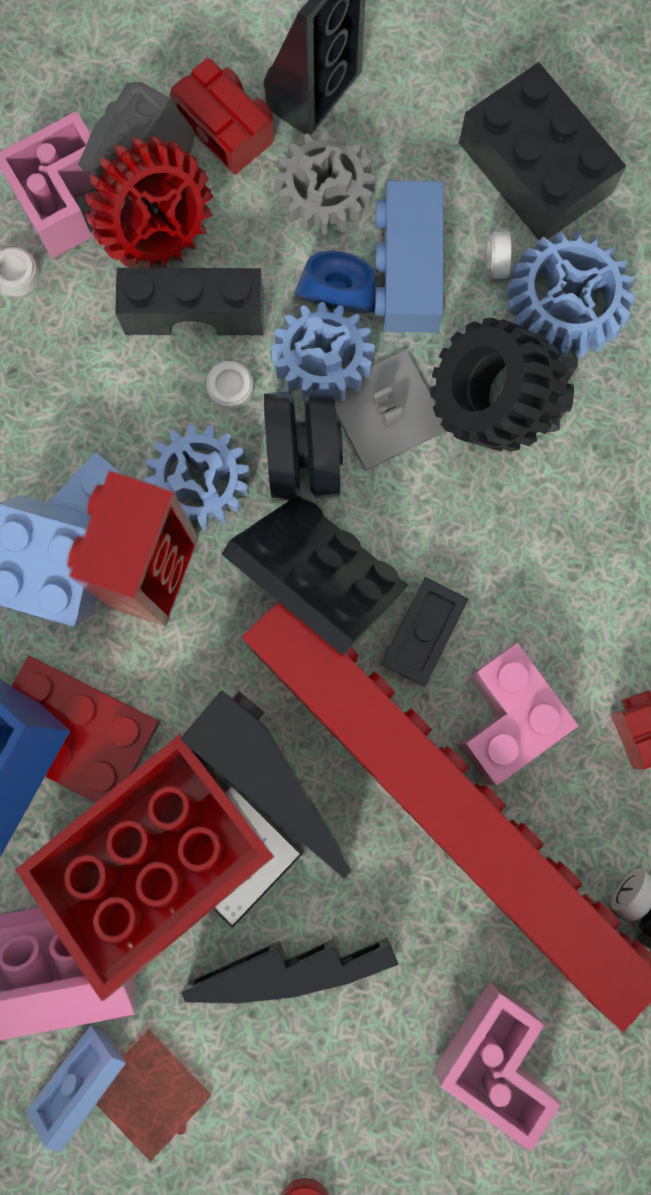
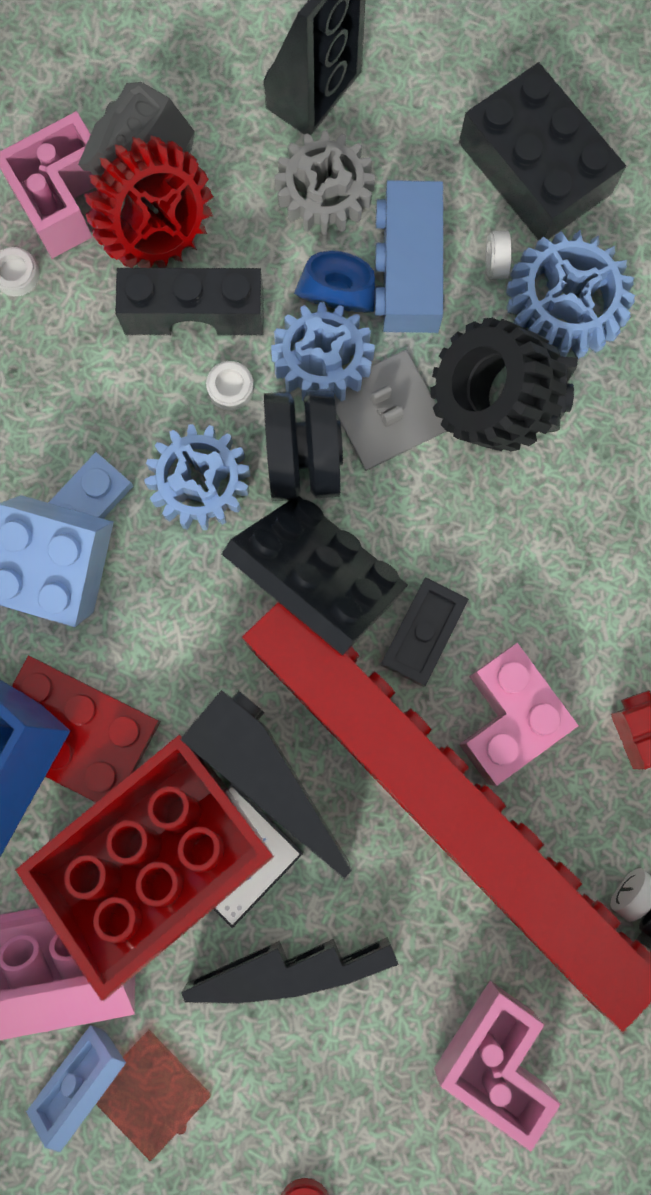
red brick [67,470,199,627] -> none
red brick [169,57,274,175] -> none

